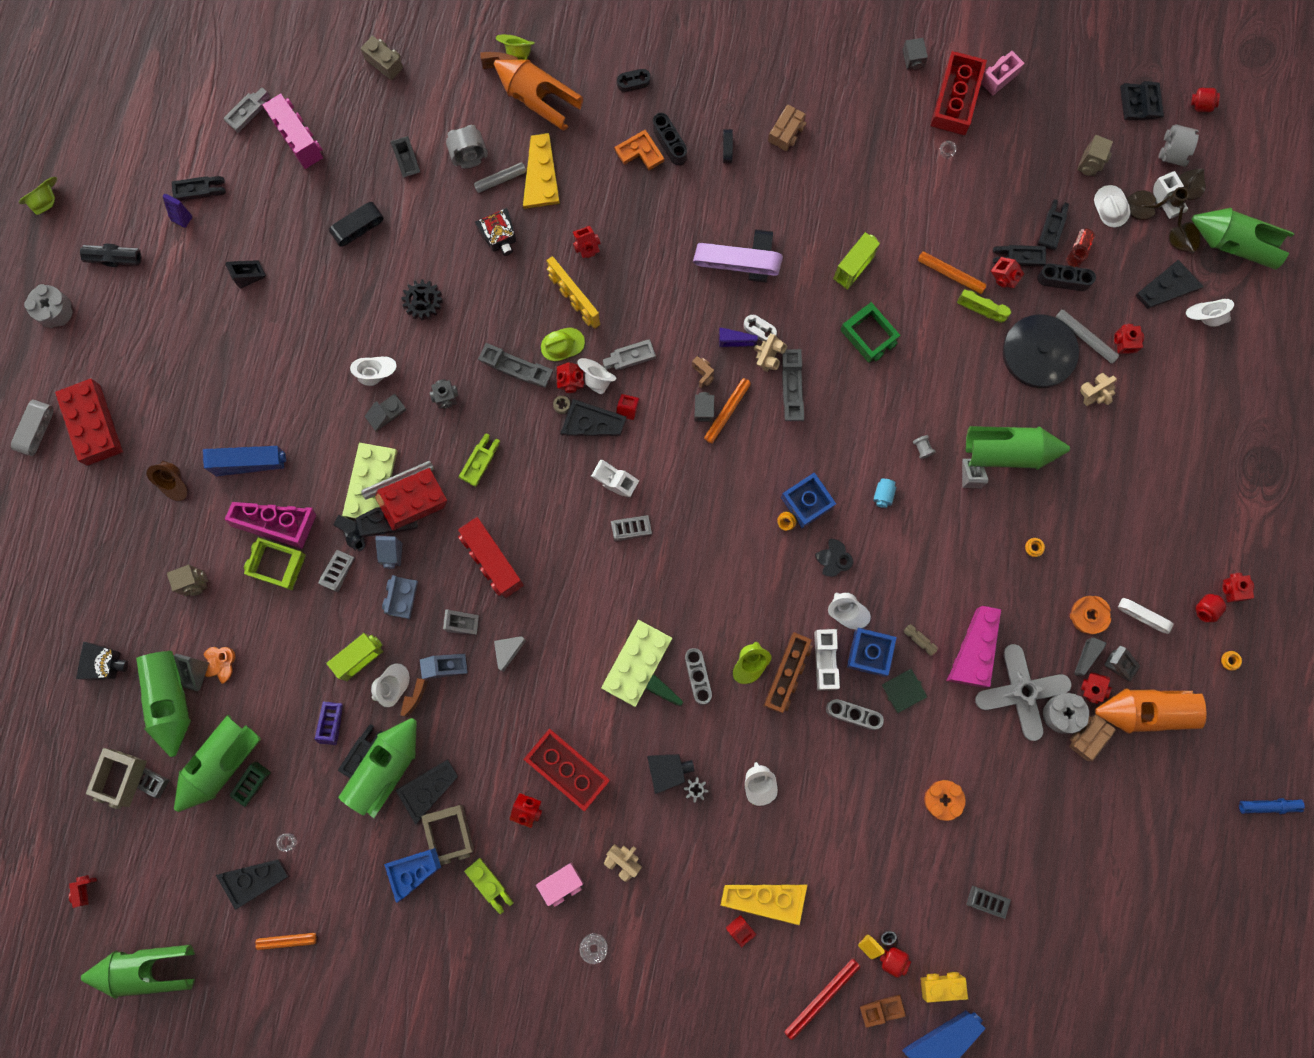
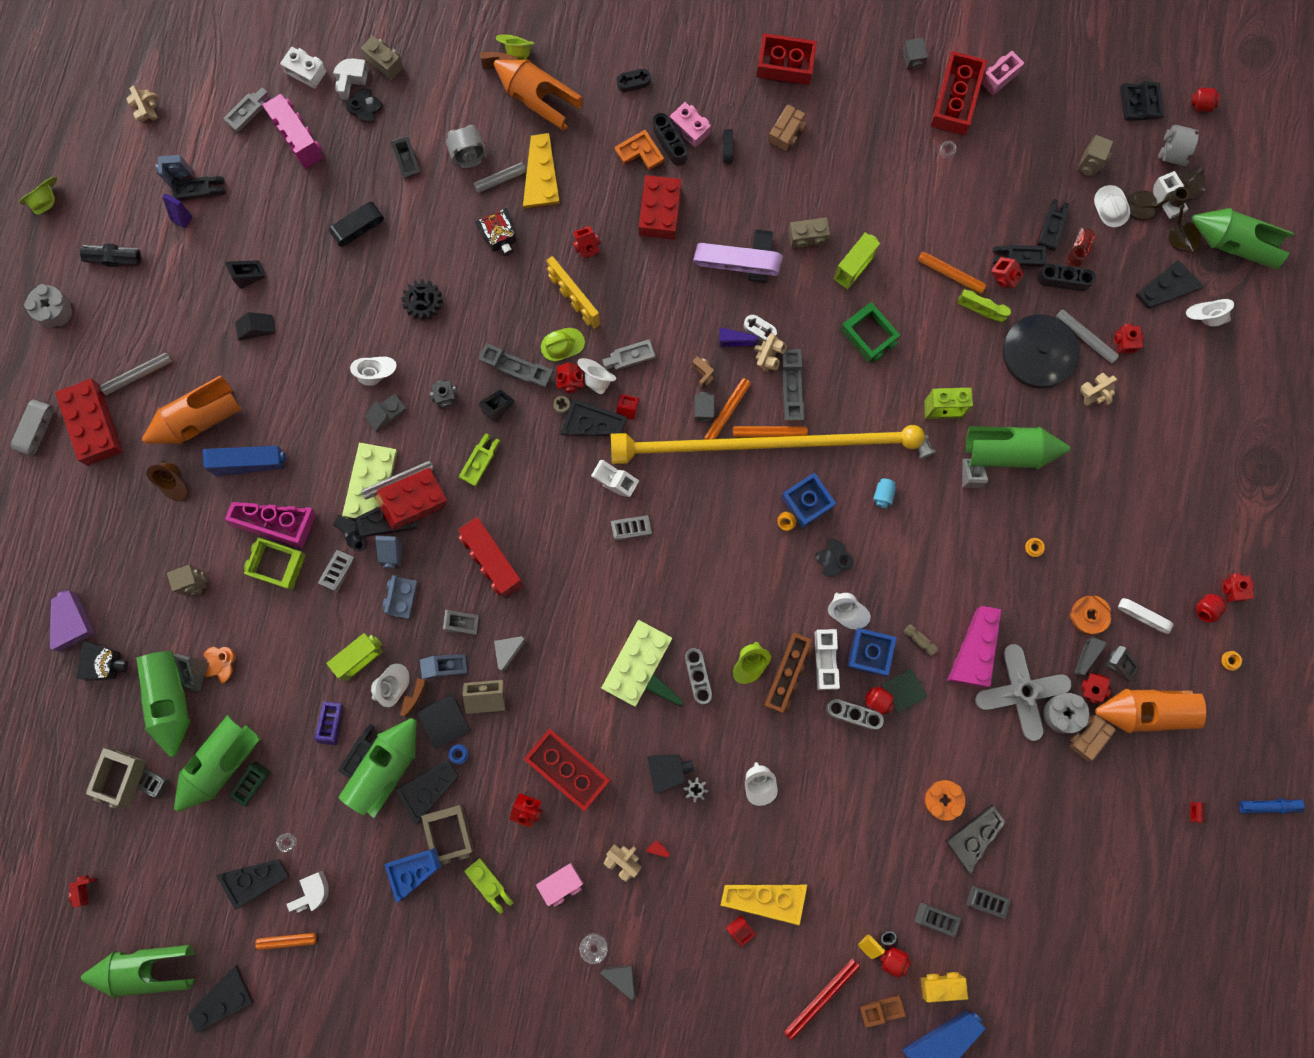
none -> medium lavender slope [50,590,95,652]
none -> light grey axle [100,353,172,395]
none -> tan hips [126,85,158,122]
none -> orange piece [142,375,243,444]
none -> sand blue bracket [156,155,193,188]
none -> black wing [188,965,254,1033]
none -> black slope [235,312,275,340]
none -> white brick [280,46,326,89]
none -> white brick [287,871,329,913]
none -> white brick [333,59,369,100]
none -> black plate [346,89,383,122]
none -> black slope [417,693,470,749]
none -> blue plate [449,745,469,764]
none -> dark tan brick [463,680,506,714]
none -> black slope [479,389,515,423]
none -> dark grey slope [600,964,635,1000]
none -> yellow piece [611,425,925,464]
none -> red brick [639,175,682,240]
none -> red slope [646,840,670,858]
none -> bright pink brick [670,102,711,148]
none -> orange axle [733,426,808,437]
none -> red brick [756,33,817,85]
none -> dark tan brick [788,217,830,248]
none -> red head [864,686,895,715]
none -> dark grey slope [914,903,961,937]
none -> lime window [924,388,973,419]
none -> black wing [945,805,1005,874]
none -> red slope [1190,802,1205,823]

